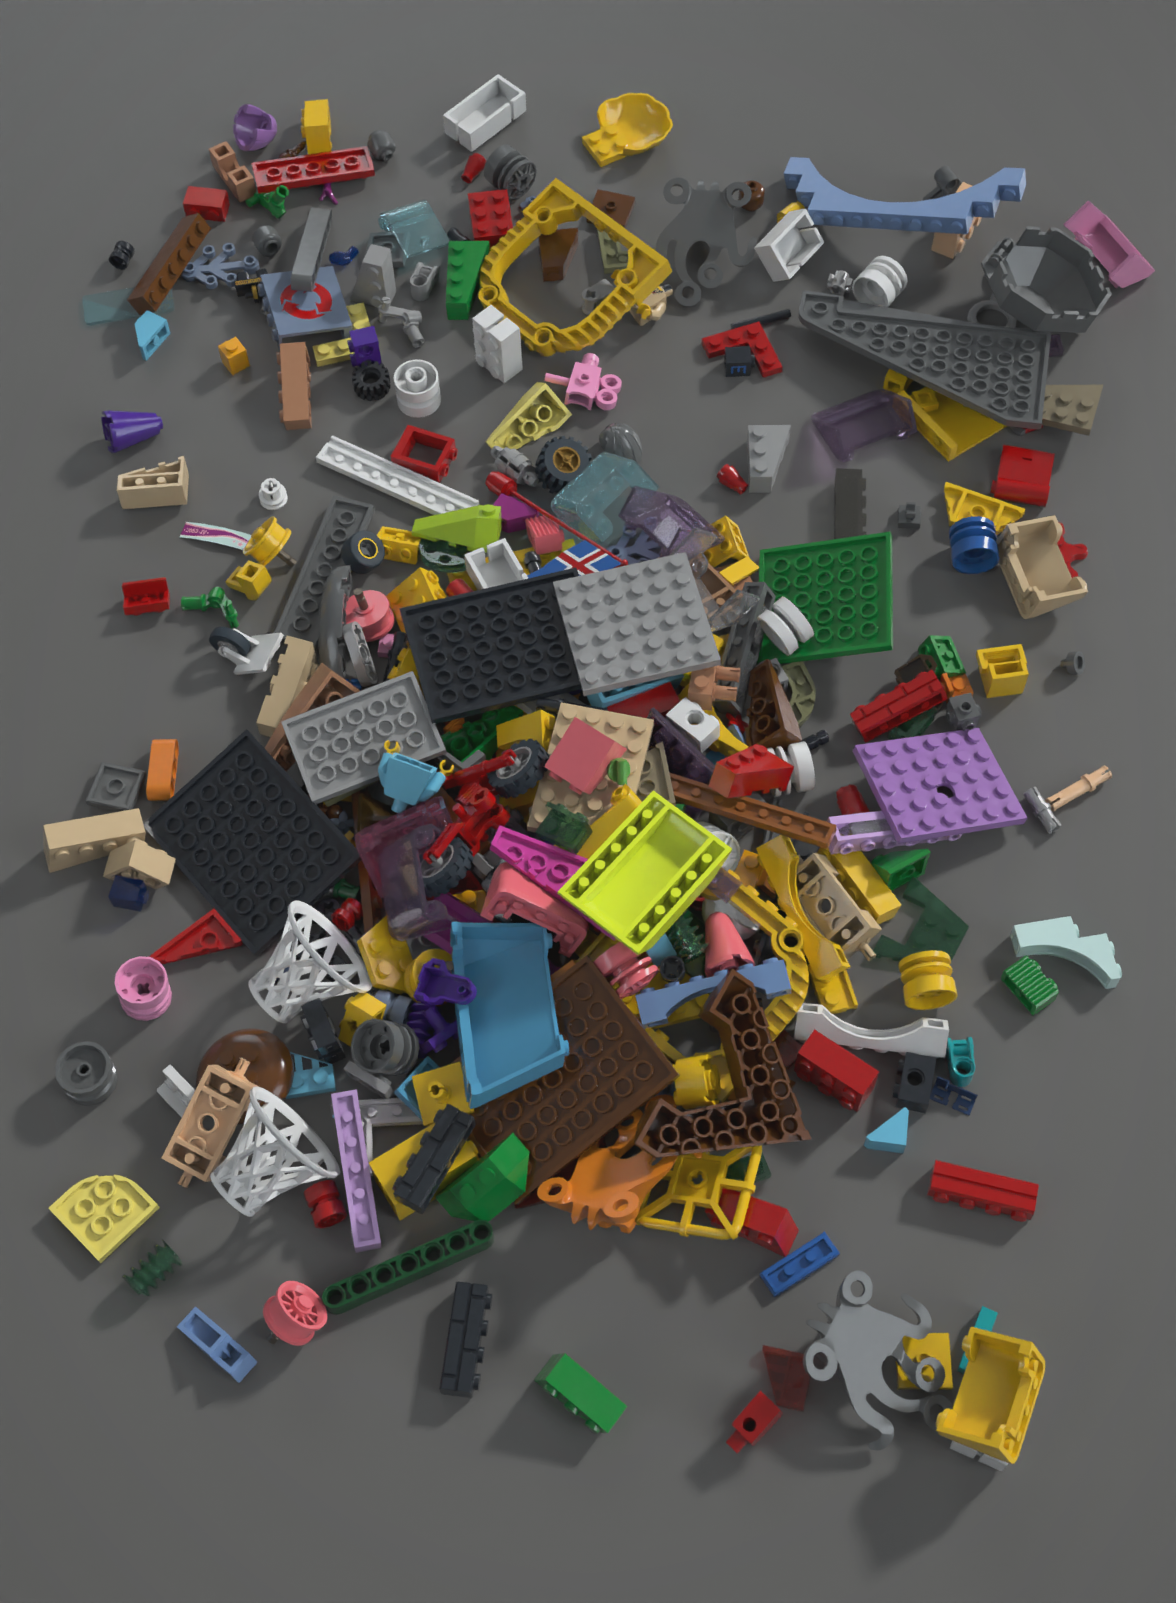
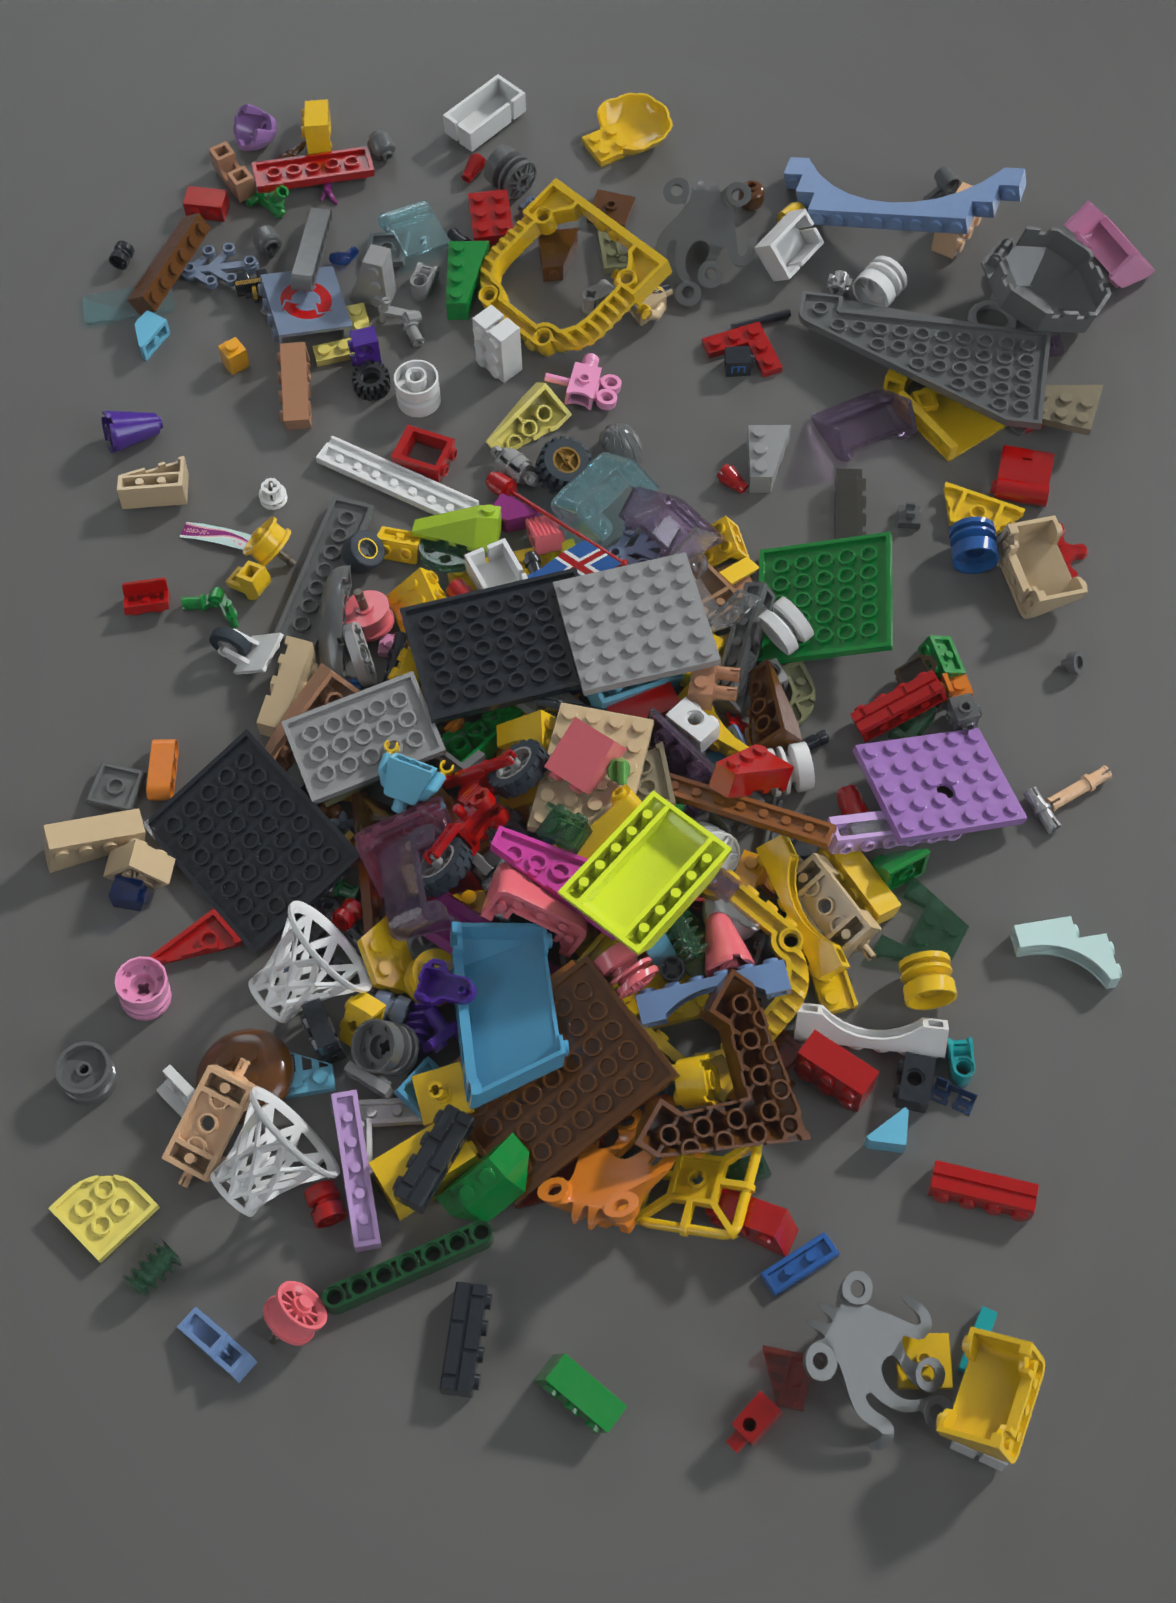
yellow plate [976,644,1029,698] -> none
green brick [1000,955,1059,1016] -> none

